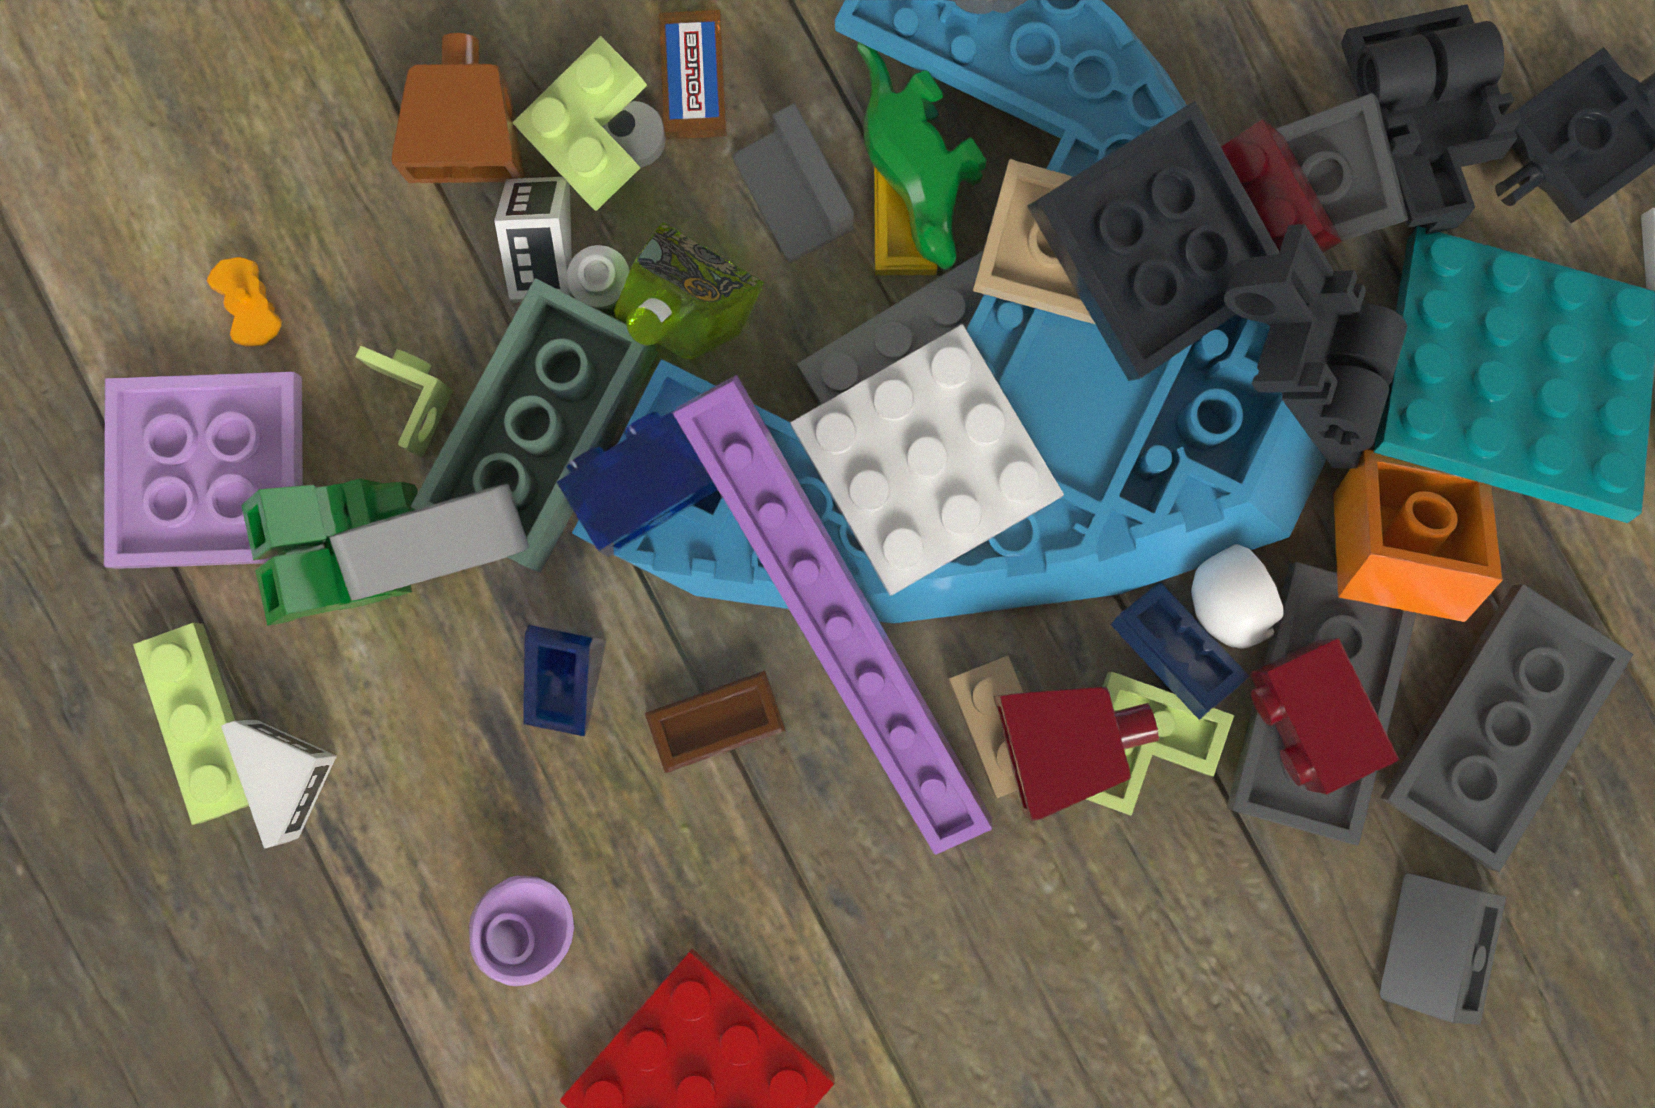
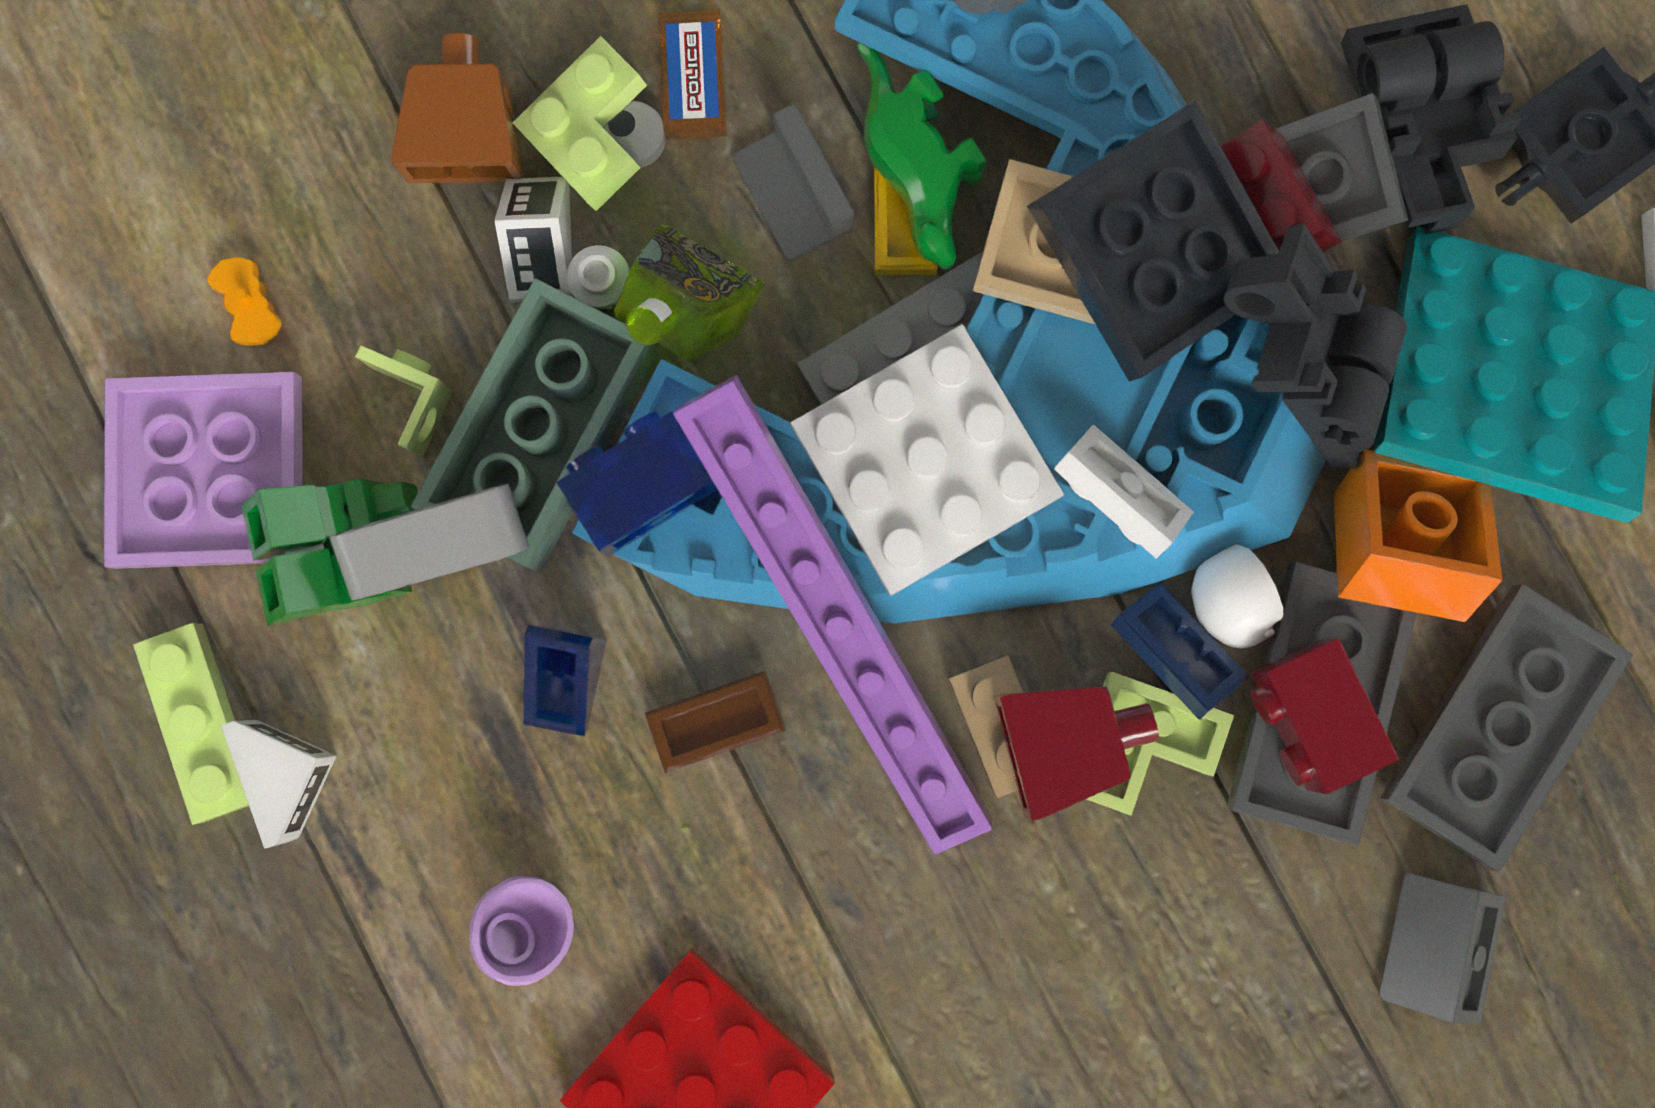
none -> white plate [1054,424,1194,559]

